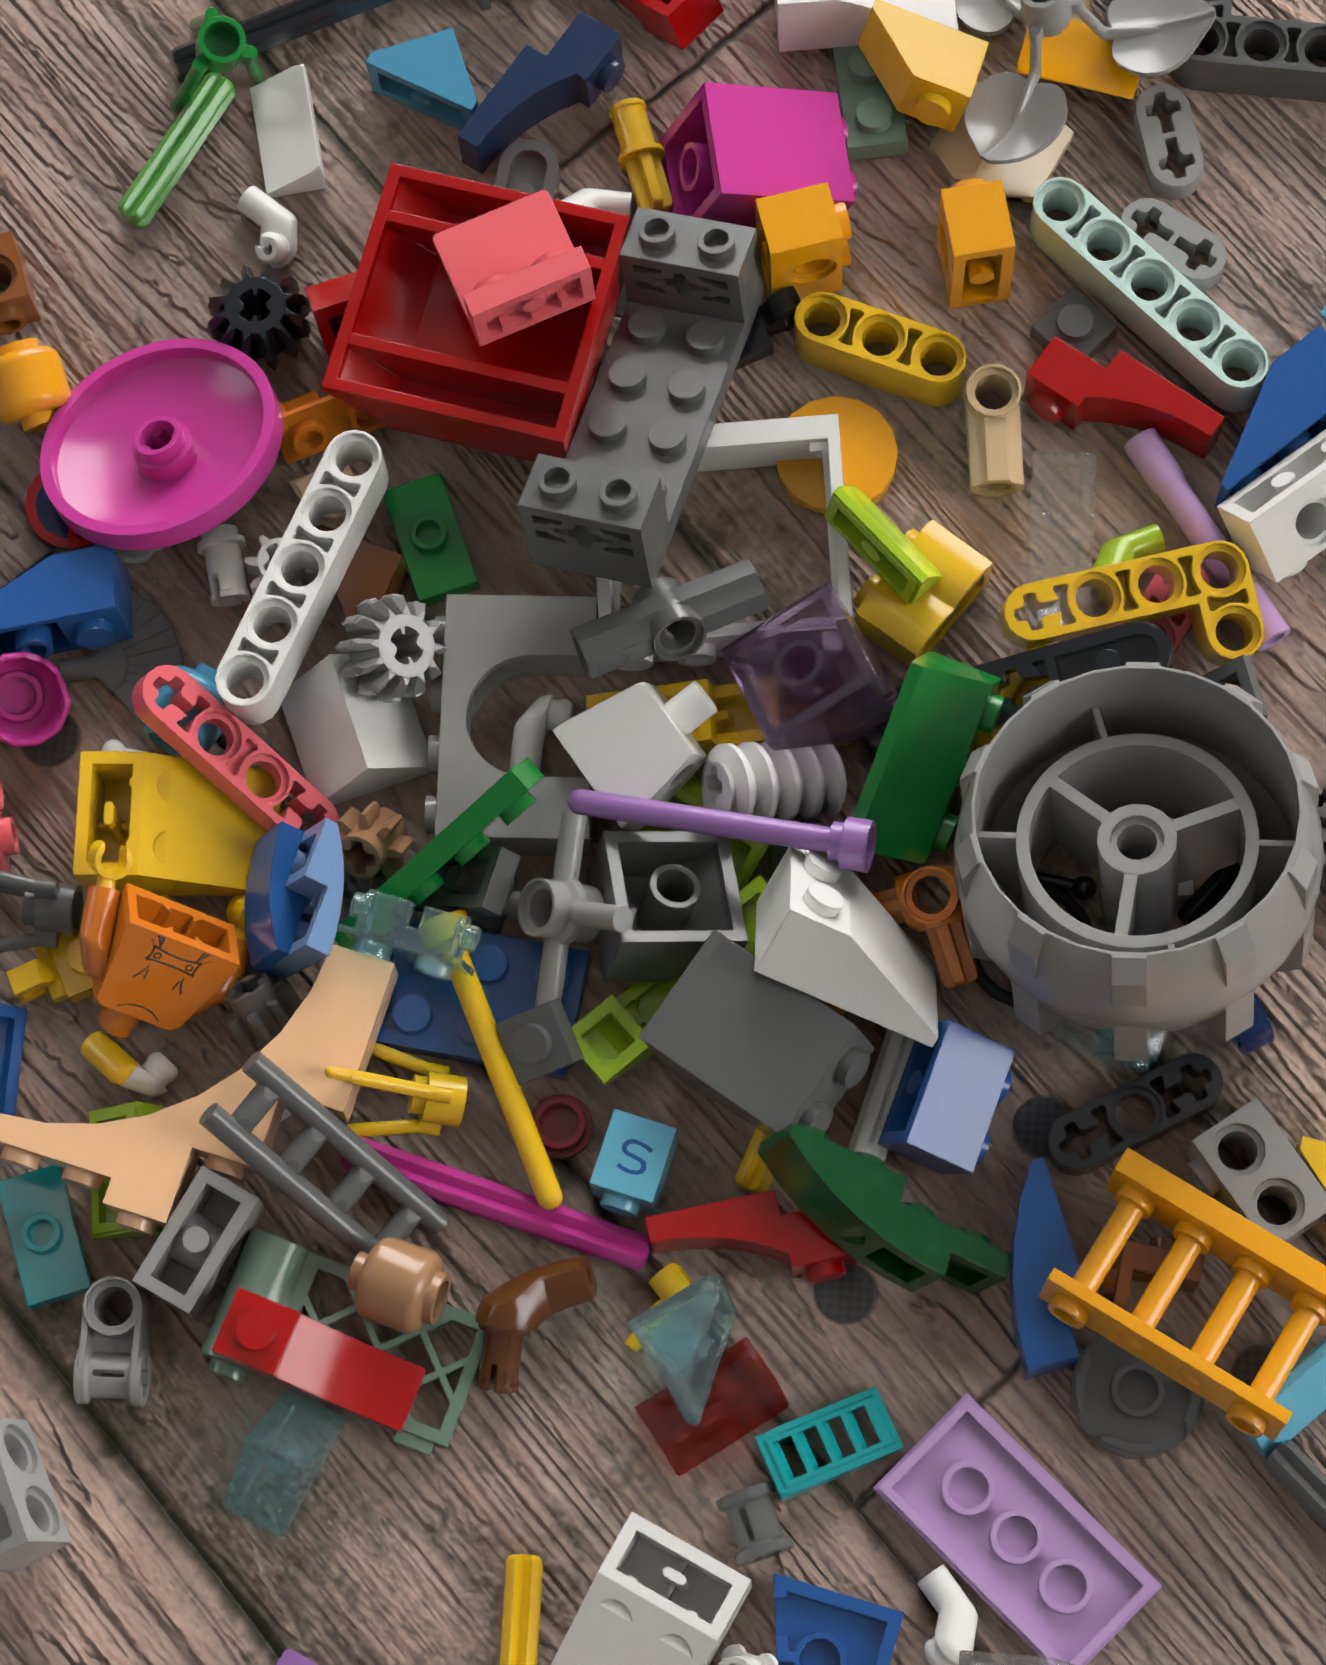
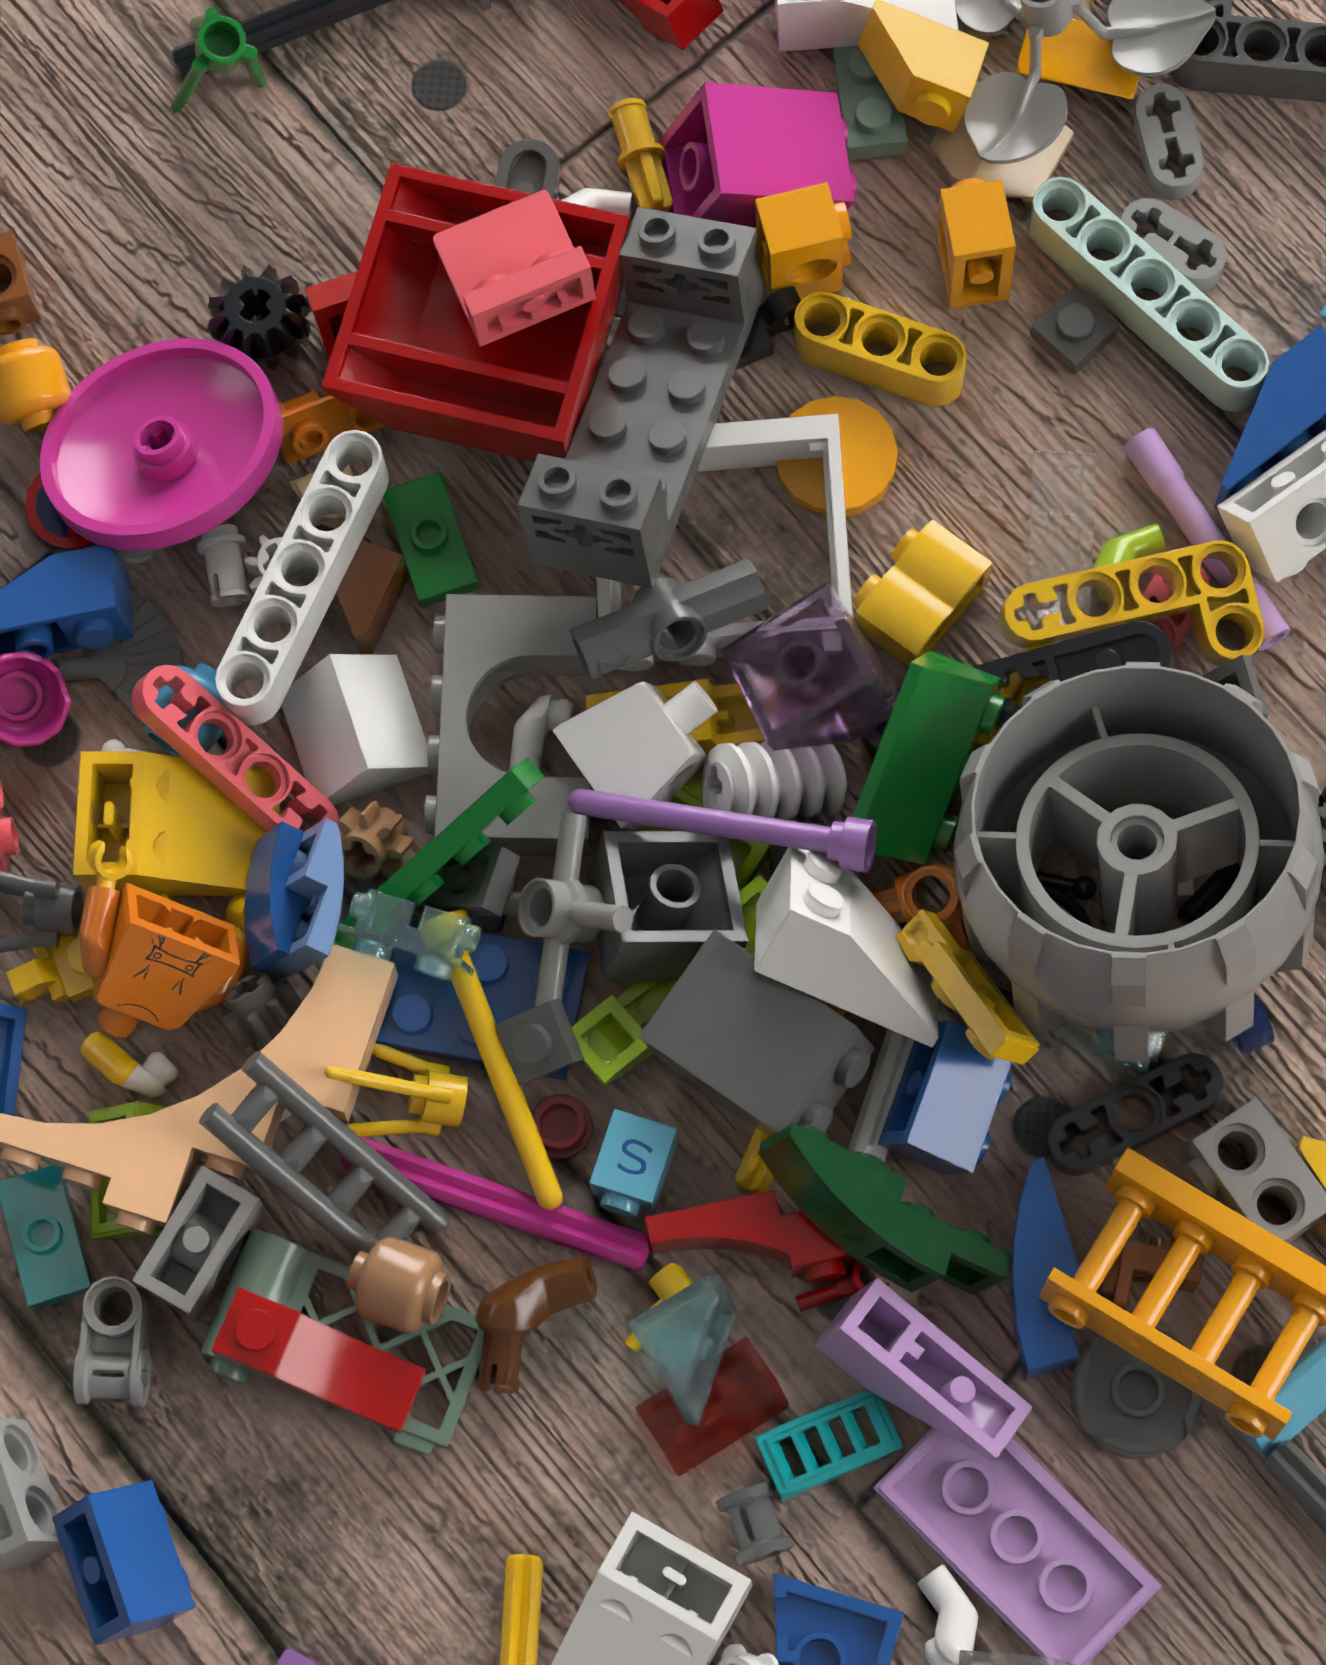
bright green axle [118,72,236,228] -> none
clear light blue slope [223,1388,347,1538] -> none
white arm [237,186,298,268] -> none
white slope [250,64,327,198] -> none
light grey gear [335,594,448,703] -> none
dark azure slope [366,28,478,130] -> none
dark blue slope [457,11,625,174] -> none
lime slope [824,486,942,605] -> none
tan piece [963,363,1024,498] -> none
red slope [1023,336,1225,459] -> none
none -> blue brick [52,1480,195,1646]
none -> red hand [795,1261,890,1312]
none -> lavender slope [814,1278,1032,1461]
none -> yellow hinge [896,909,1040,1065]

